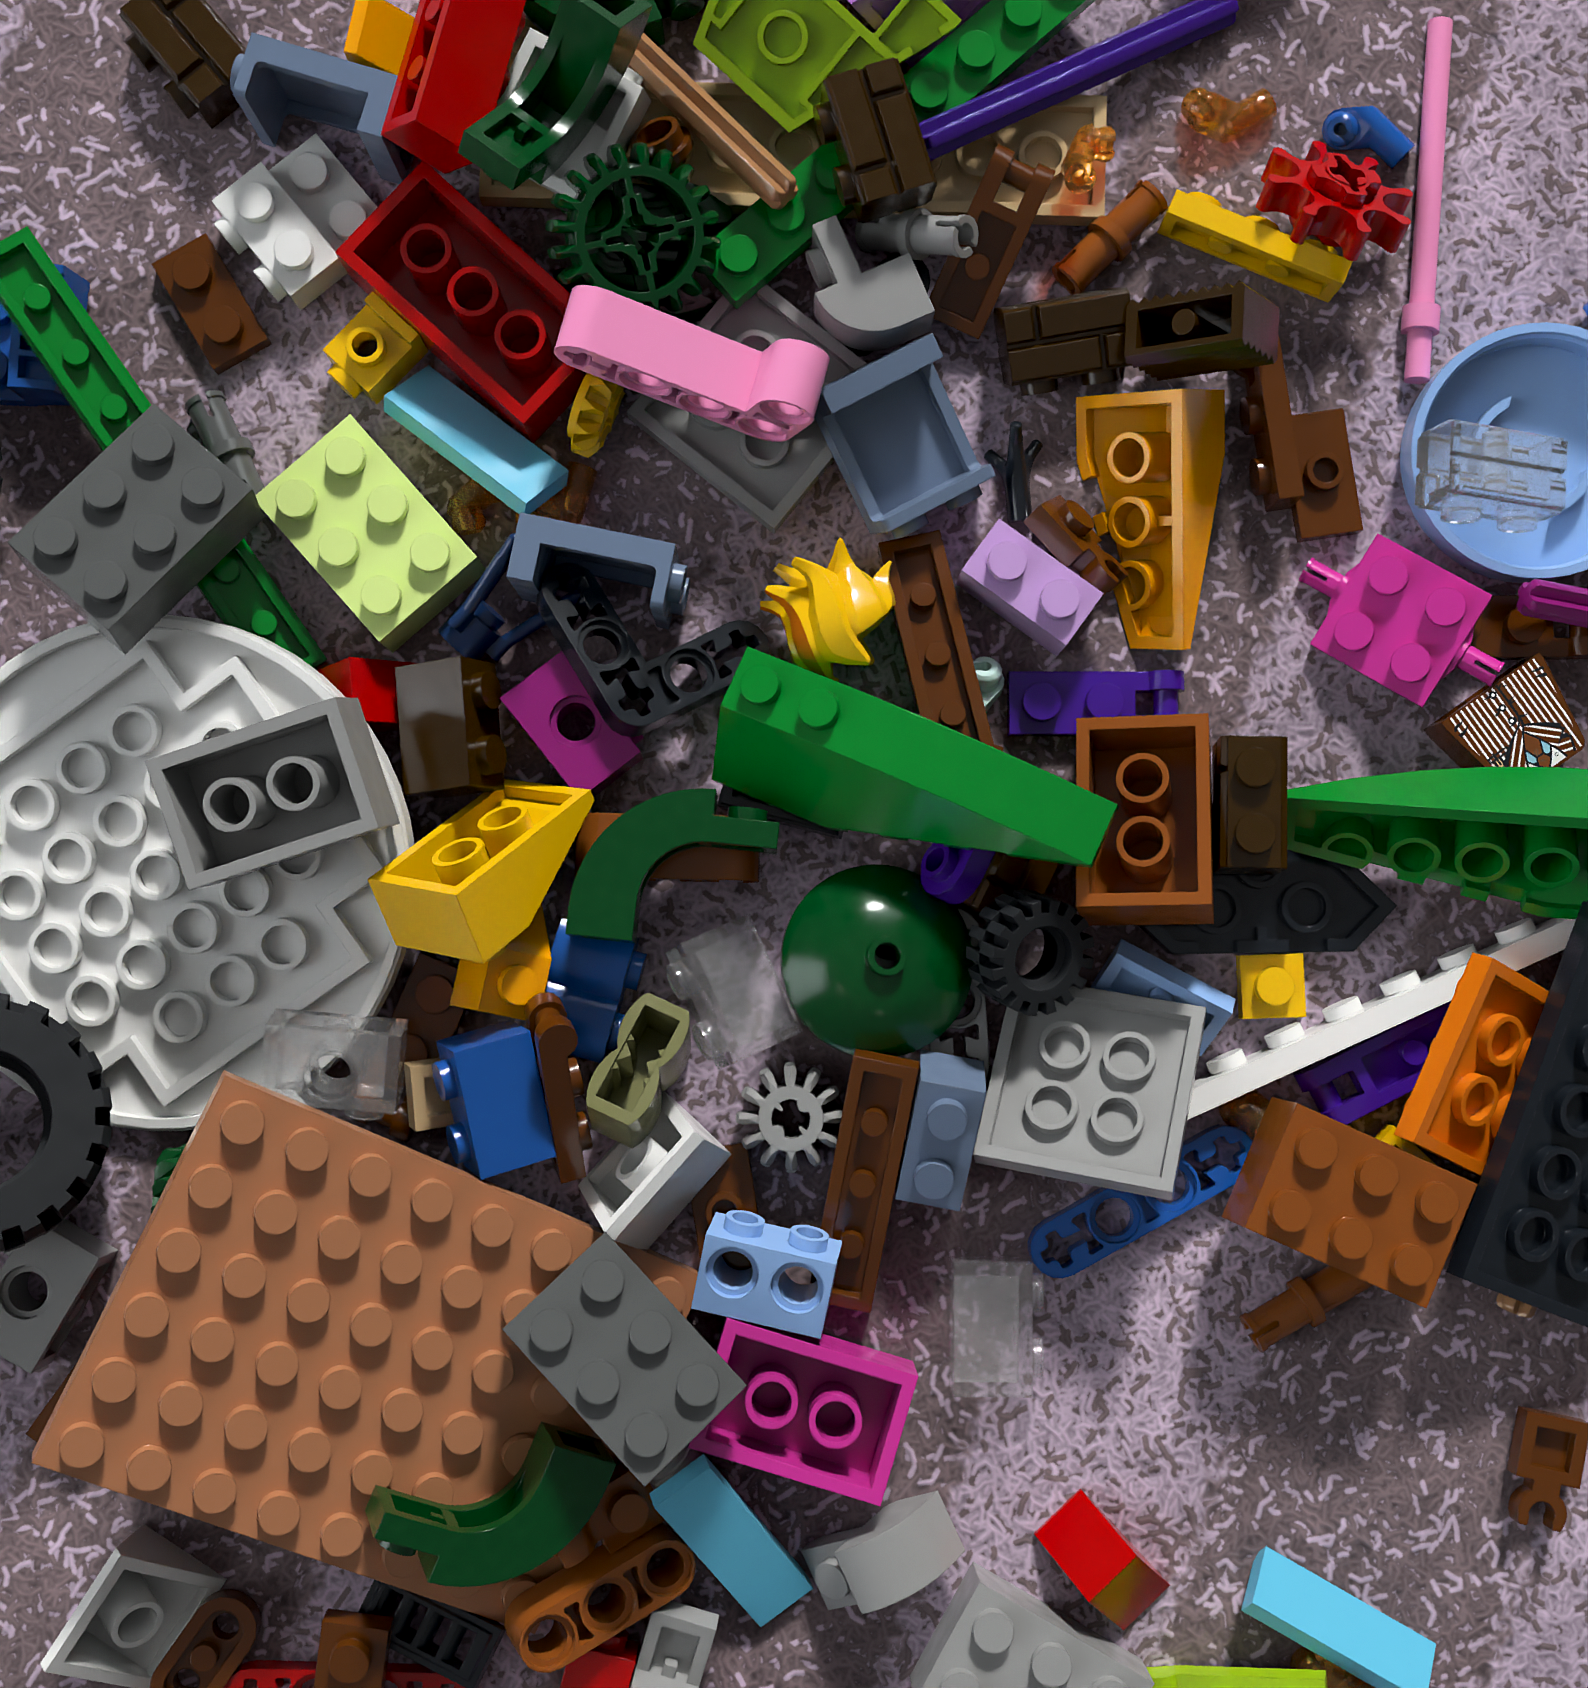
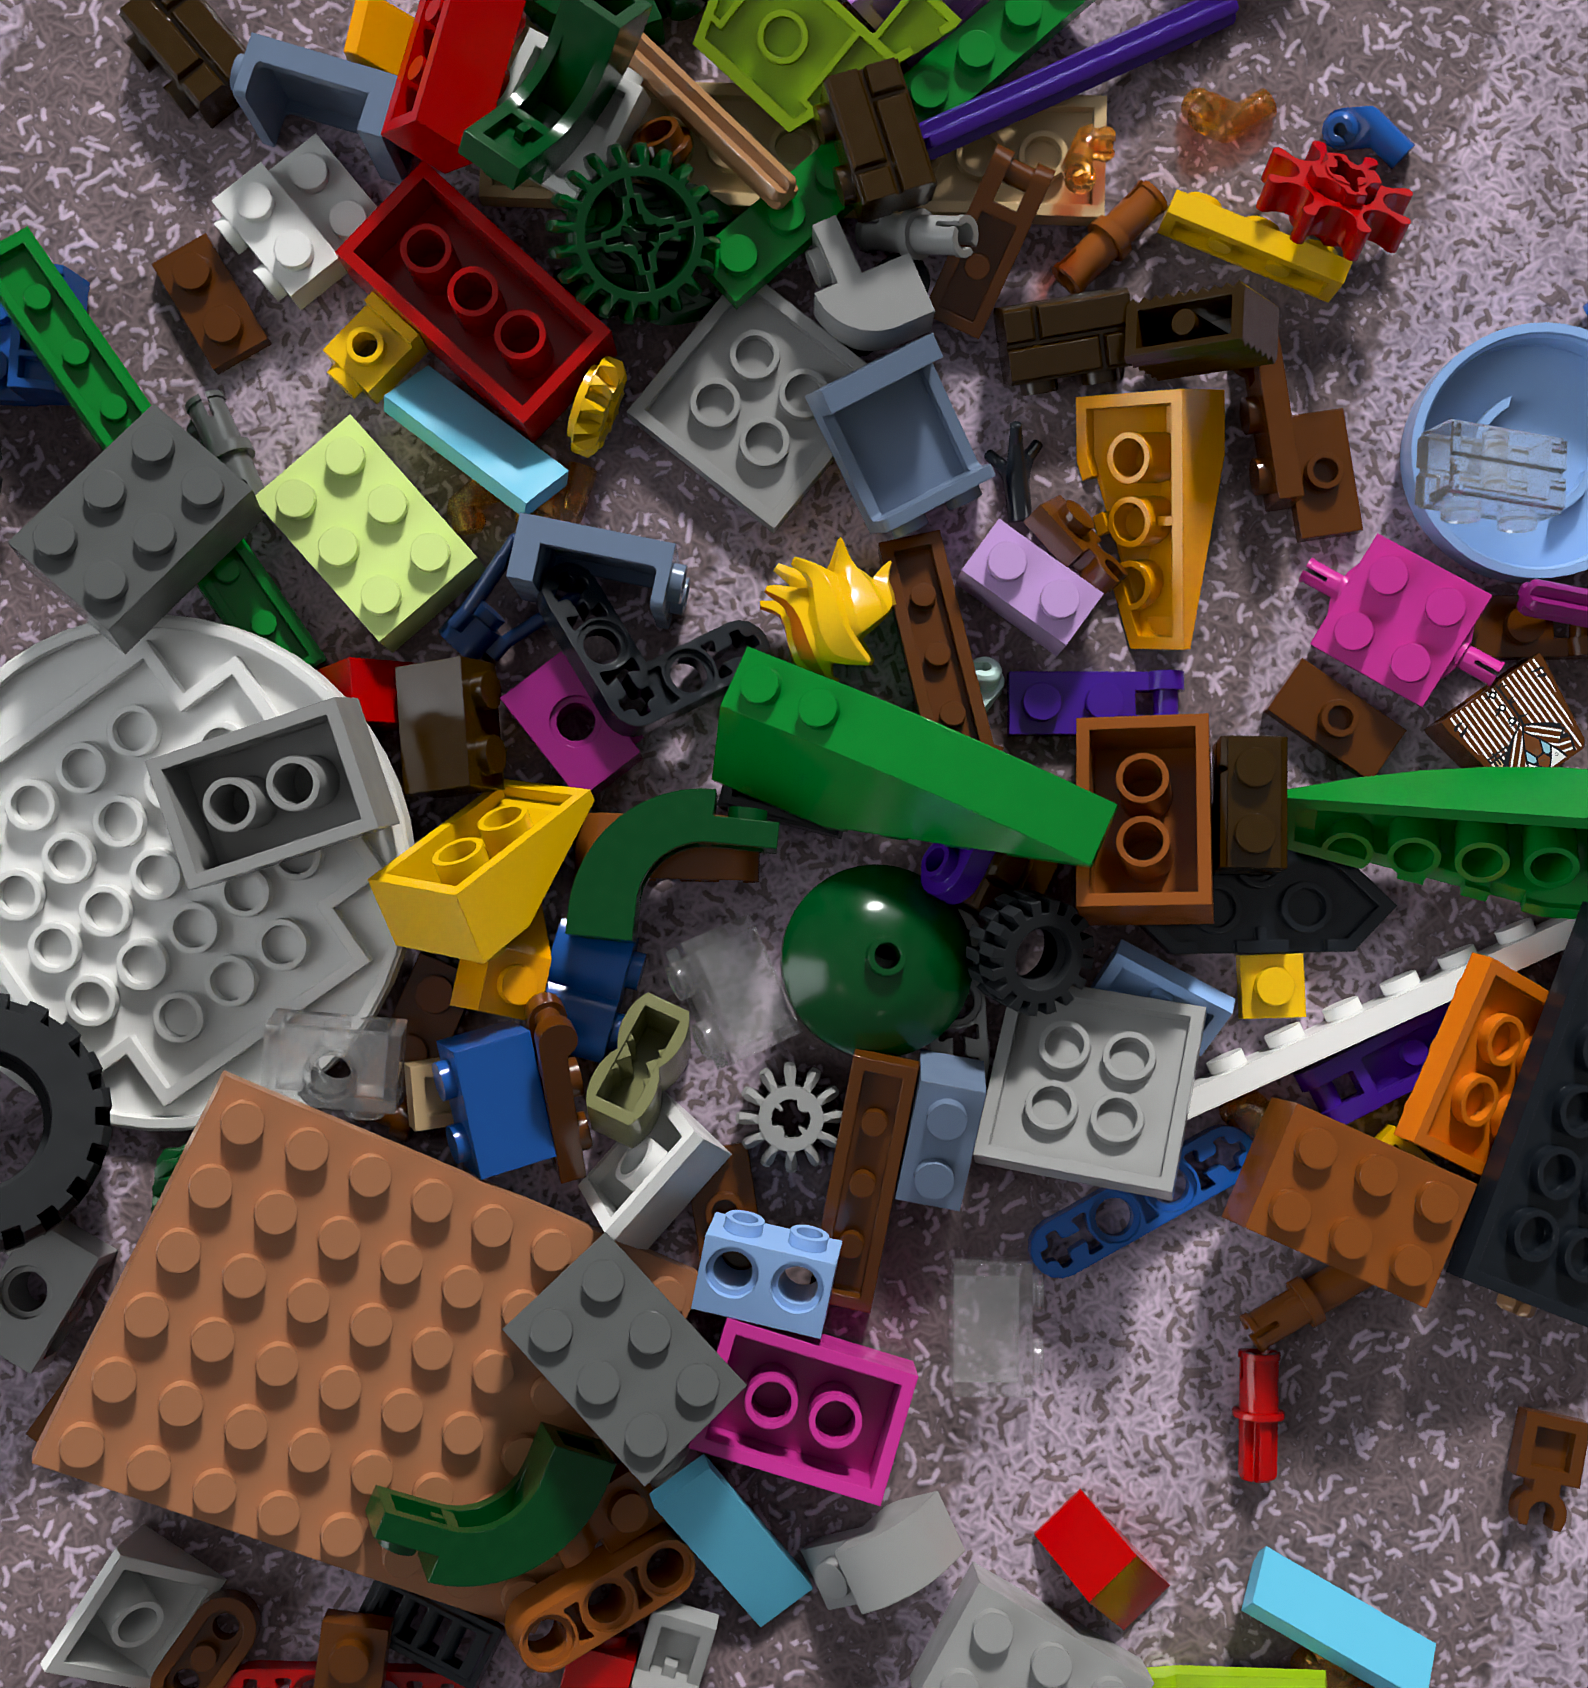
bright pink beam [554,285,830,442] -> none
bright pink bar [1400,16,1453,384] -> none
none -> red axle [1232,1348,1285,1483]
none -> reddish brown plate [1263,658,1407,777]

